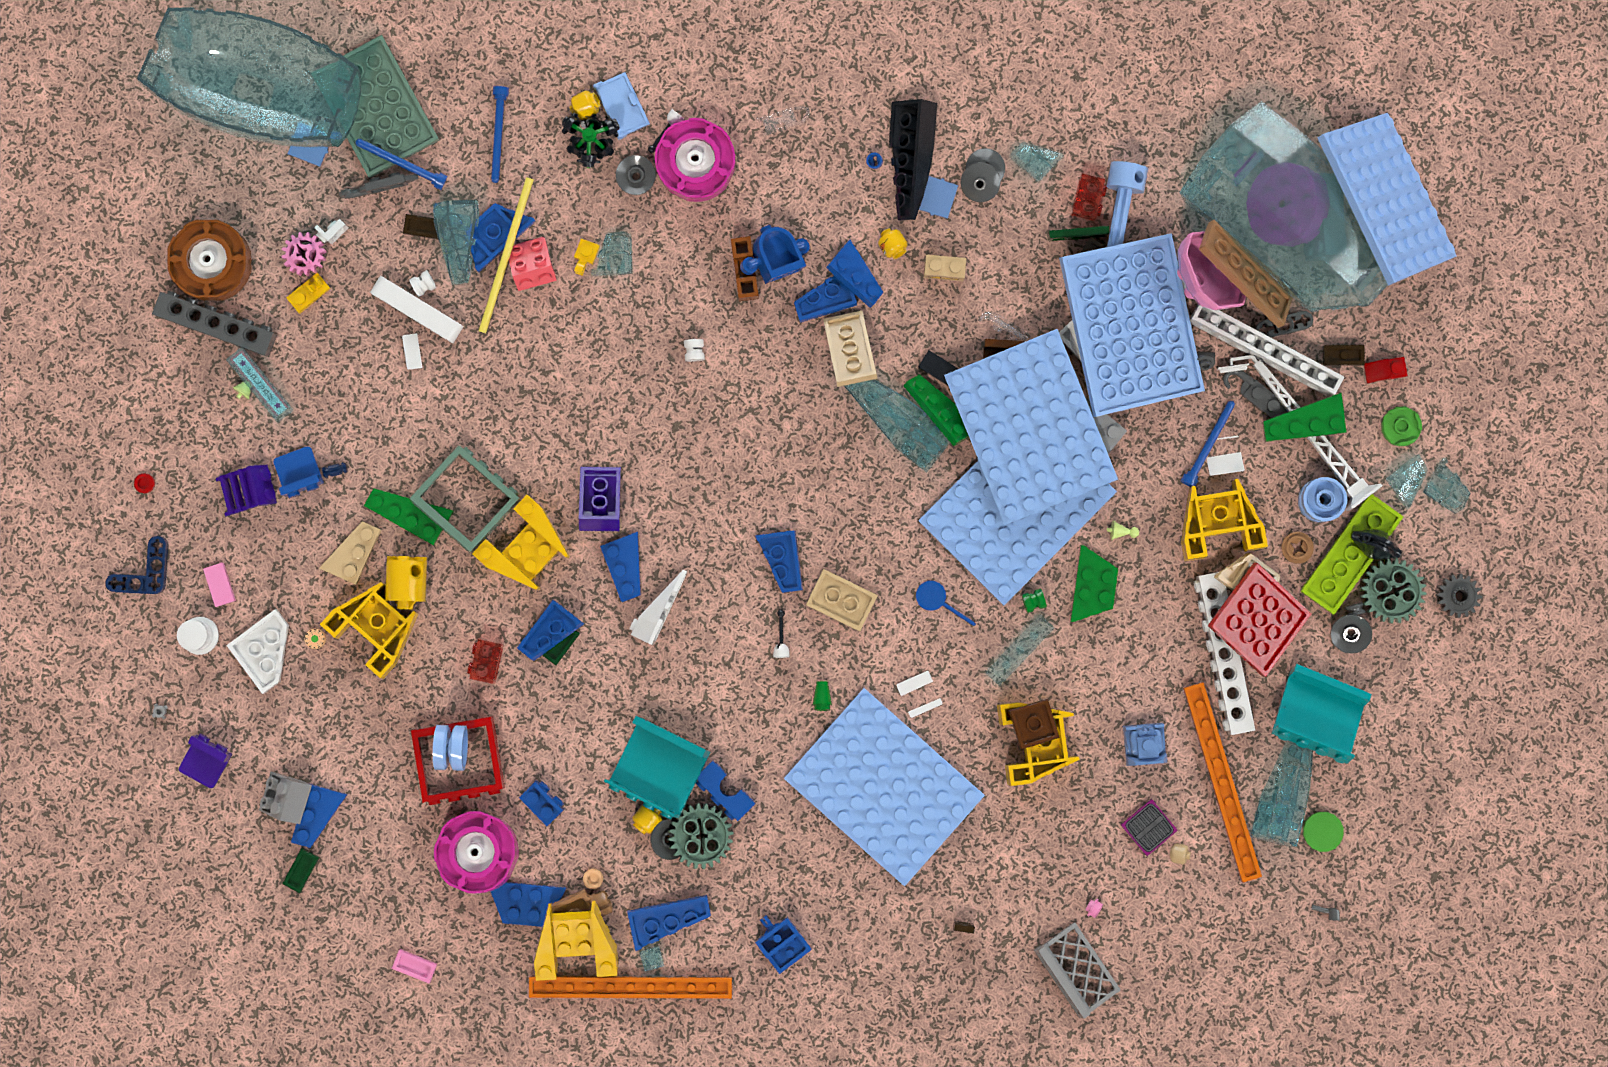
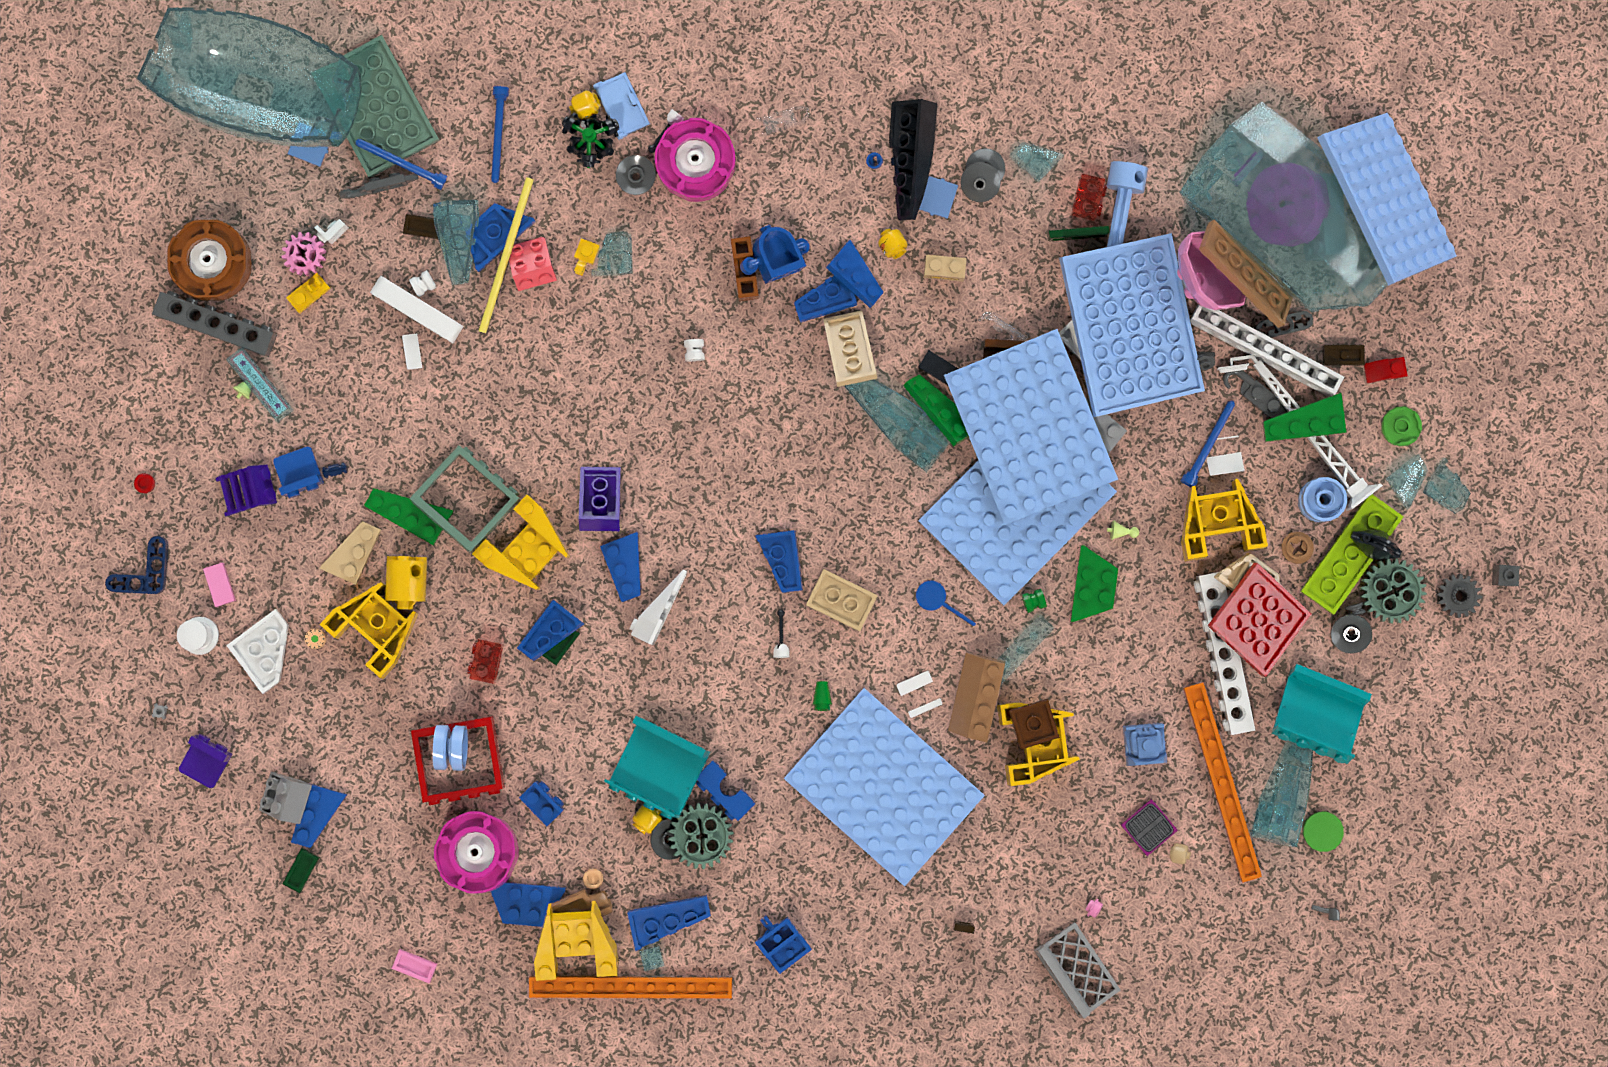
none -> medium nougat slope [948,652,1005,743]
none -> dark grey brick [1492,565,1520,587]

